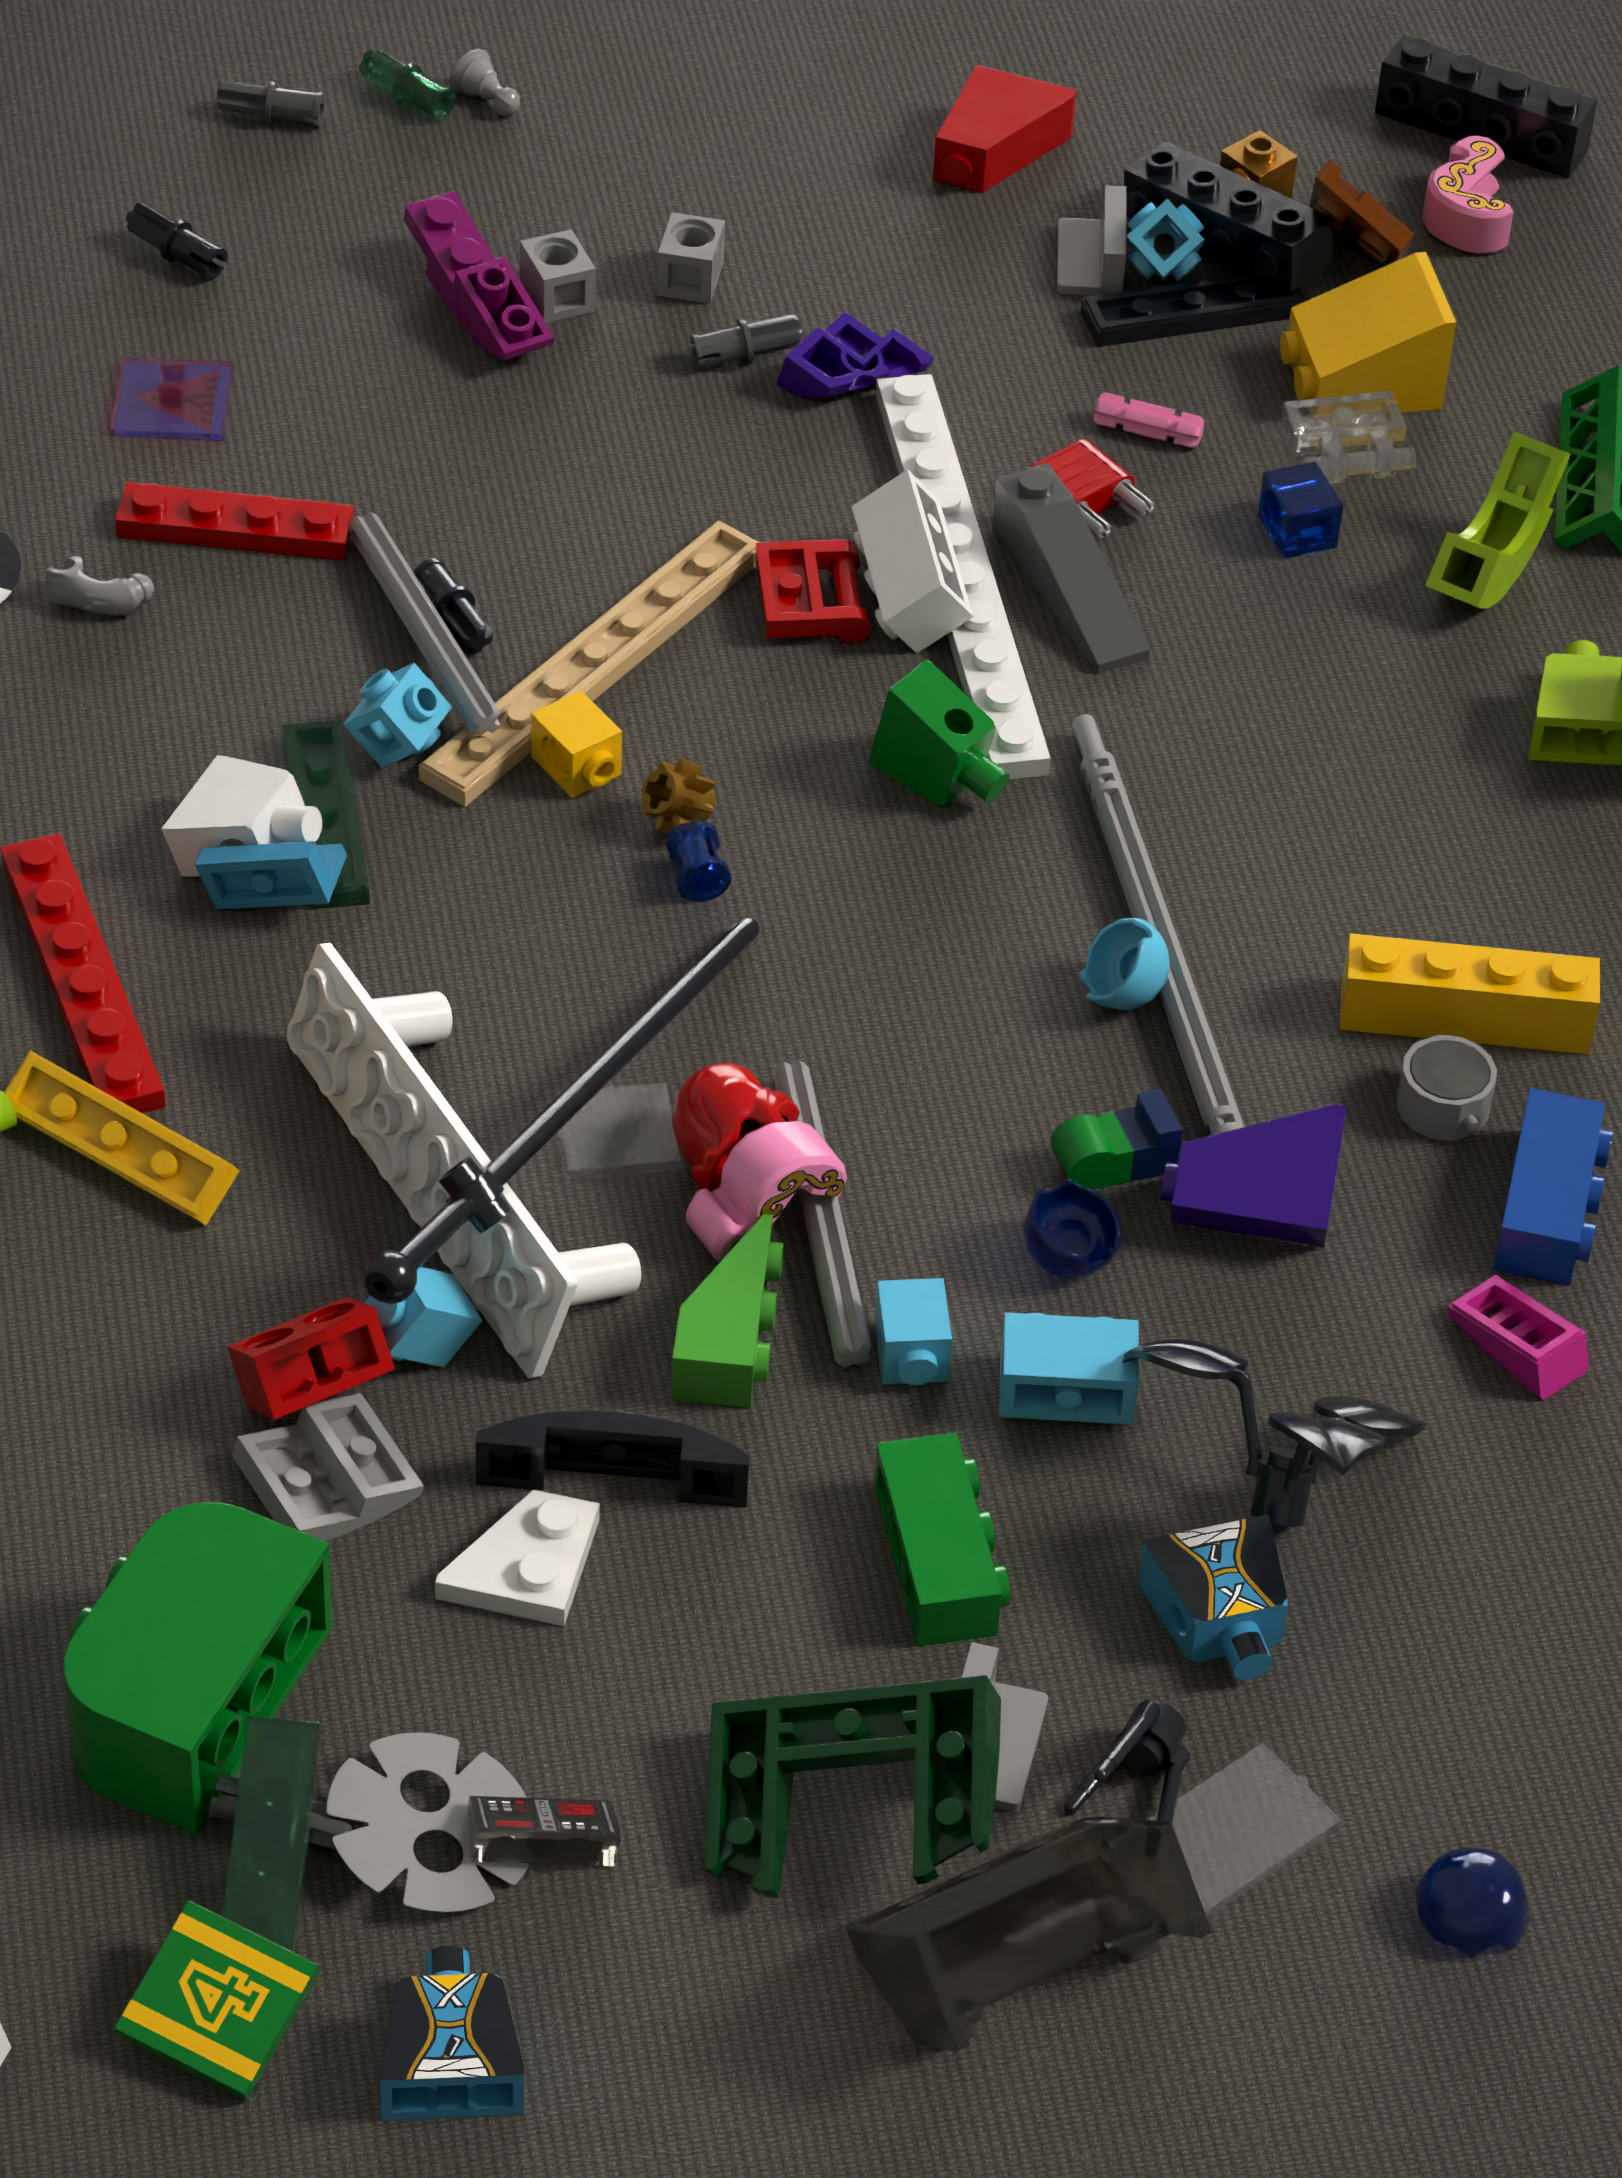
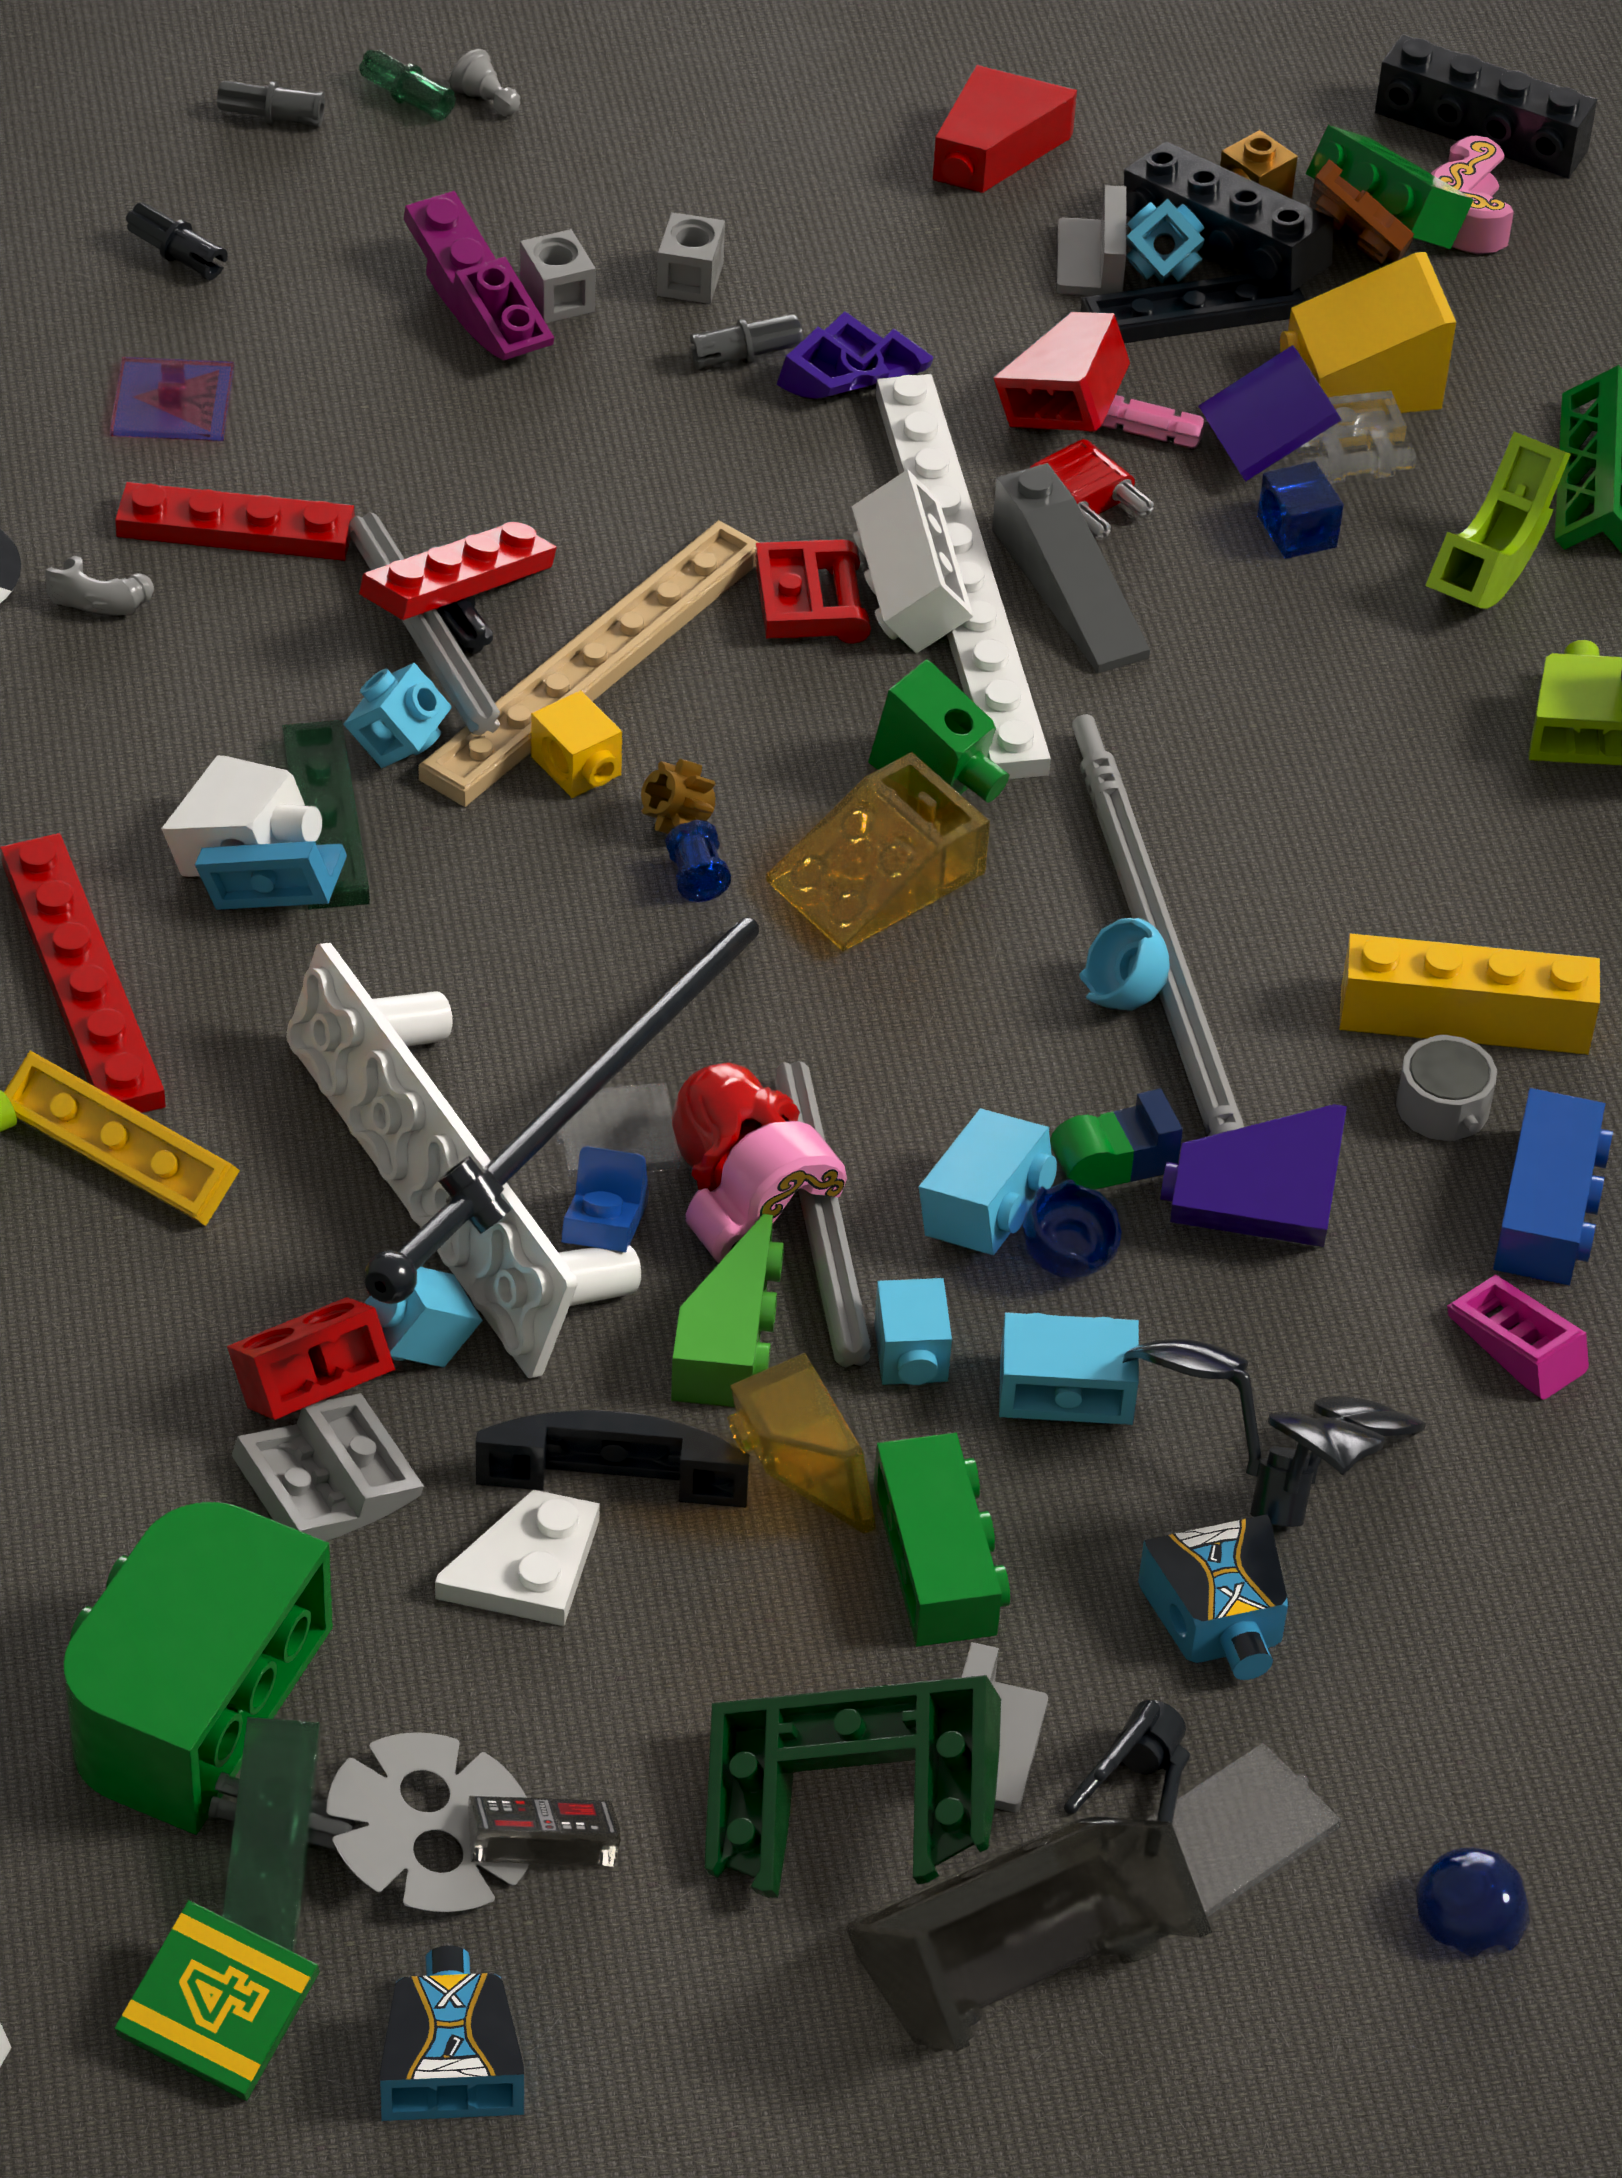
none -> red plate [359,522,557,620]
none -> blue slope [561,1146,649,1252]
none -> clear yellow slope [727,1353,876,1534]
none -> clear yellow slope [766,752,990,951]
none -> medium azure brick [919,1108,1057,1255]
none -> red slope [993,312,1130,431]
none -> dark purple slope [1198,345,1342,482]
none -> green brick [1305,125,1474,249]

